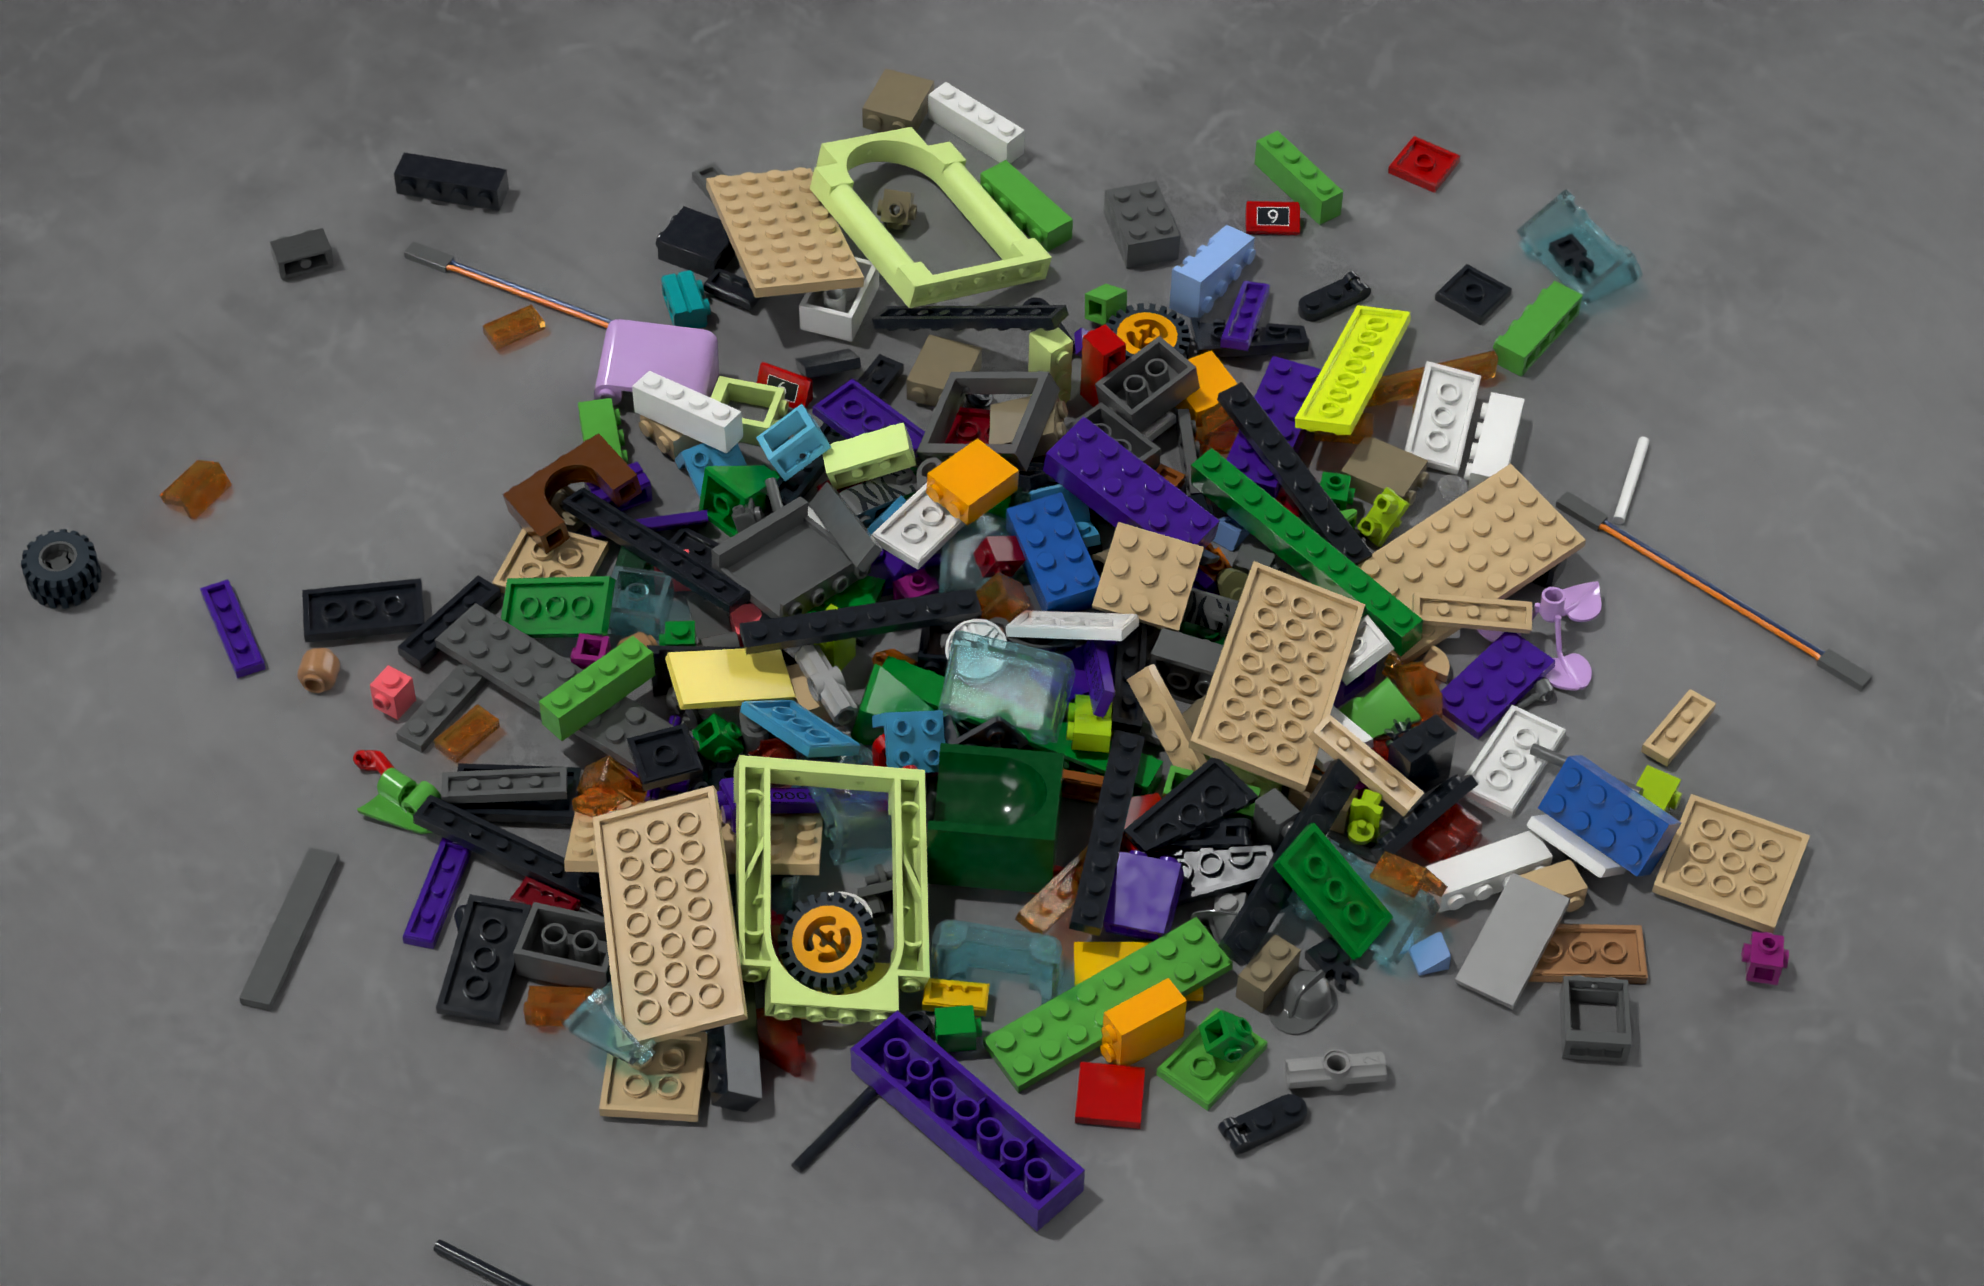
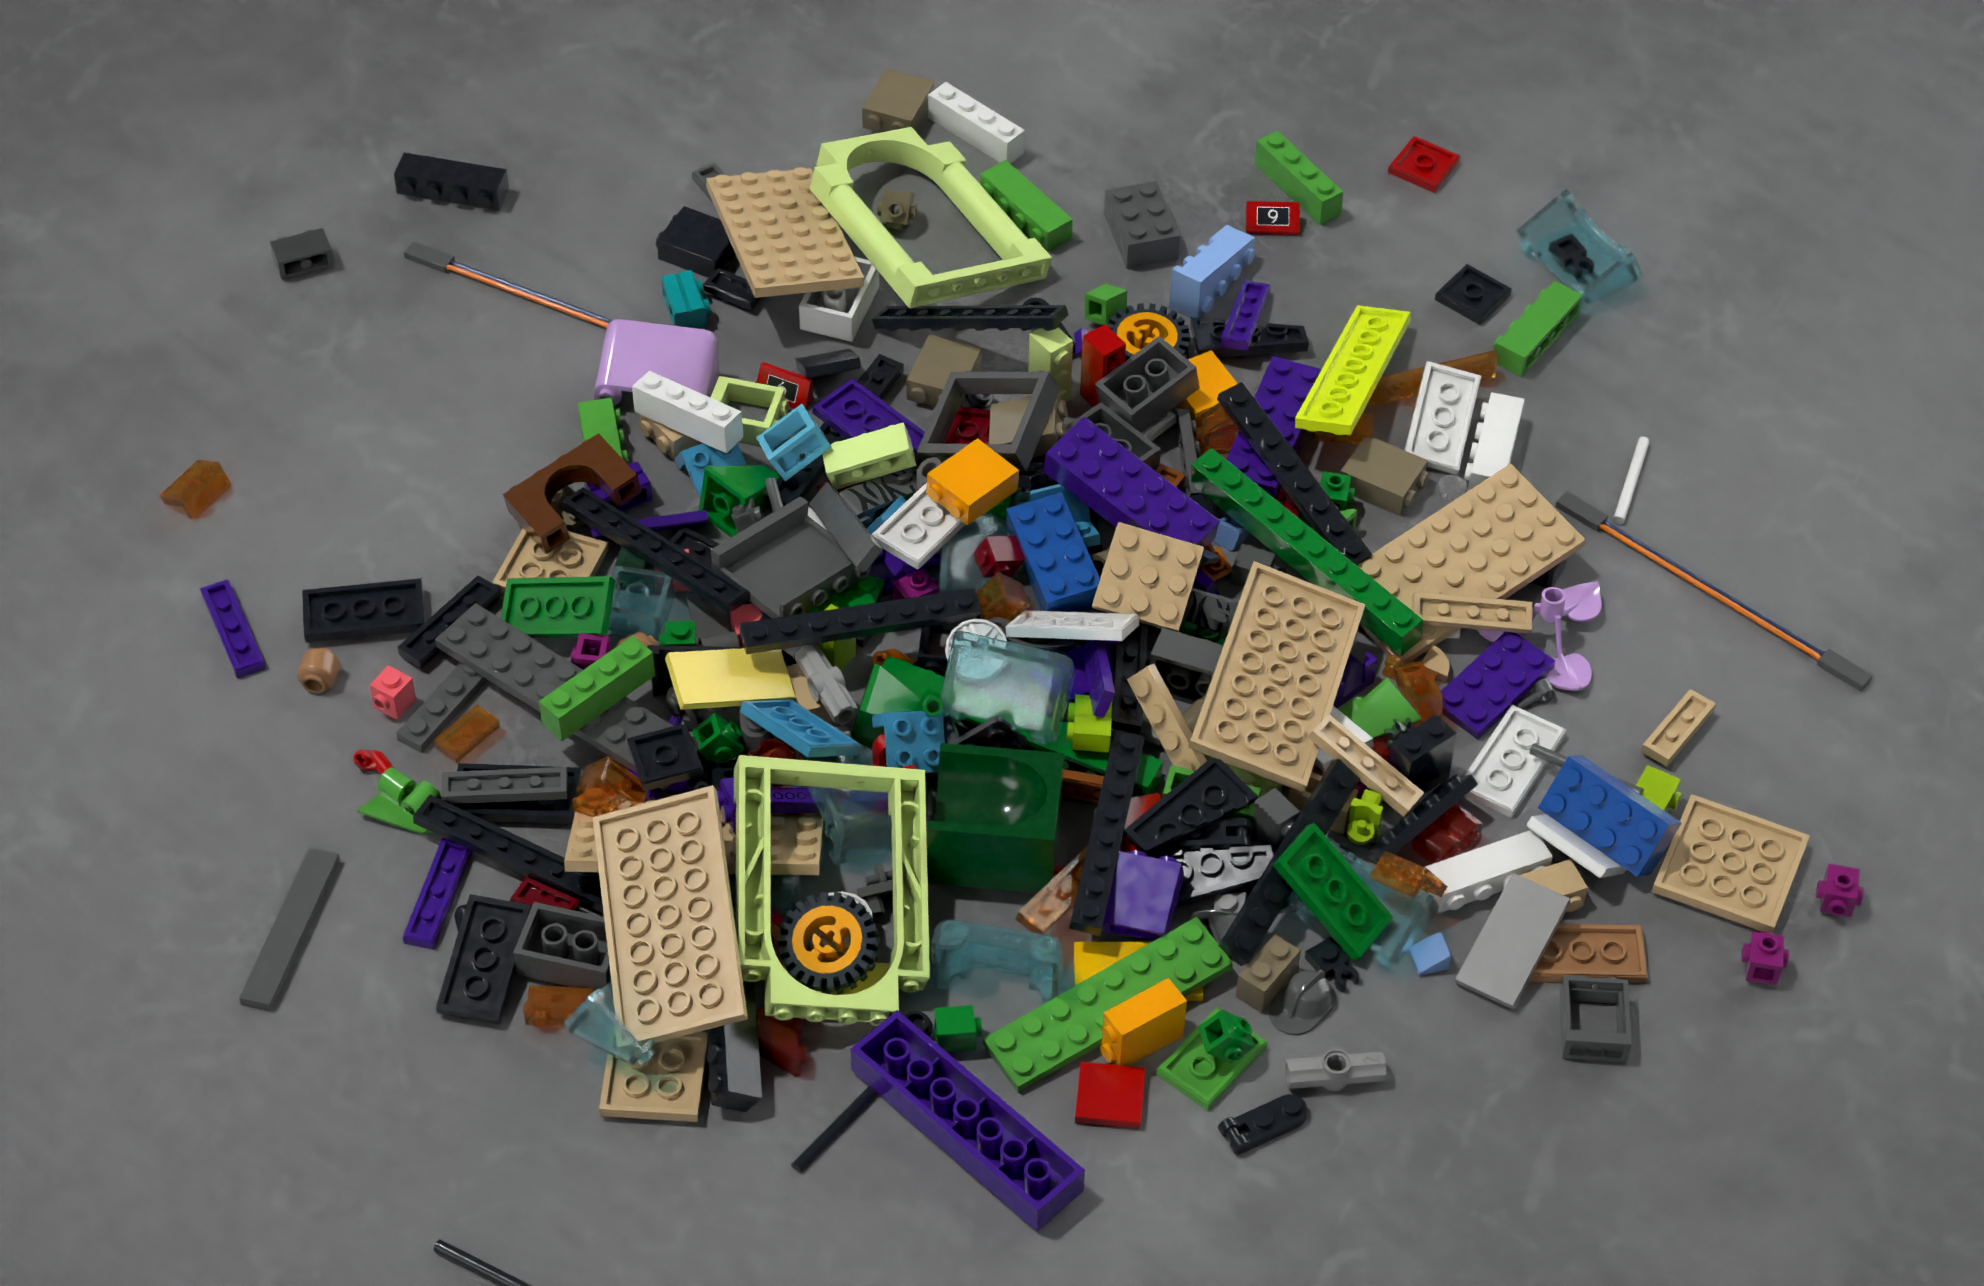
black wheel [21,529,102,609] -> none
clear orange plate [482,304,545,350] -> none
yellow plate [922,978,990,1017] -> none
olive plate [1216,568,1248,601] -> none
black plate [1298,271,1371,321] -> none
white plate [1342,615,1395,685] -> none
lime hips [1357,487,1410,547] -> none
none -> green bar [920,689,944,717]
none -> magenta brick [1816,863,1864,917]

